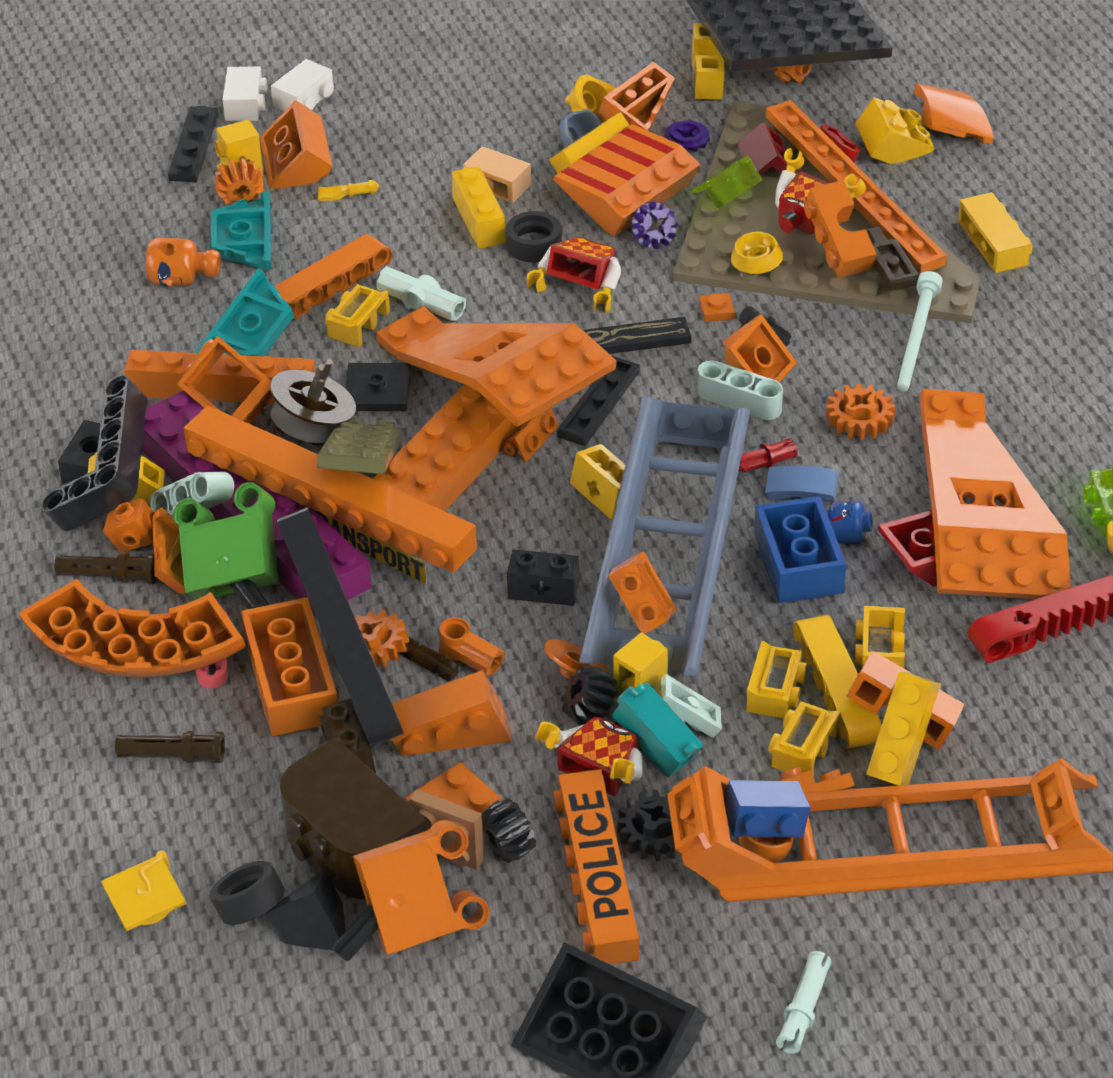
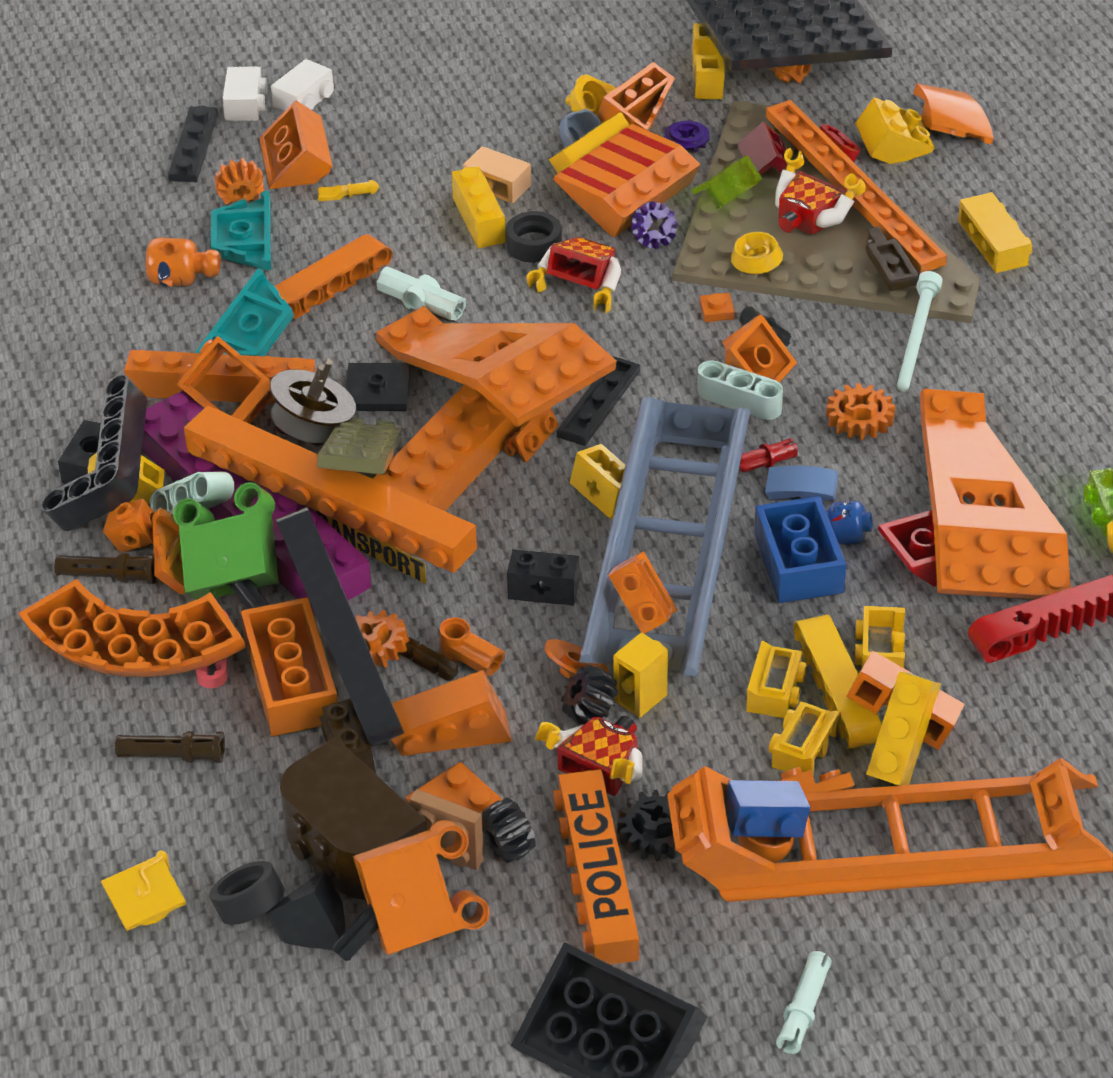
yellow brick [214,119,264,180] -> none
yellow window [325,284,390,347] -> none
black tile [583,317,691,354] -> none
teal brick [612,682,703,778] -> none
light aqua slope [661,674,722,738] -> none
orange arch [804,180,877,278] -> none

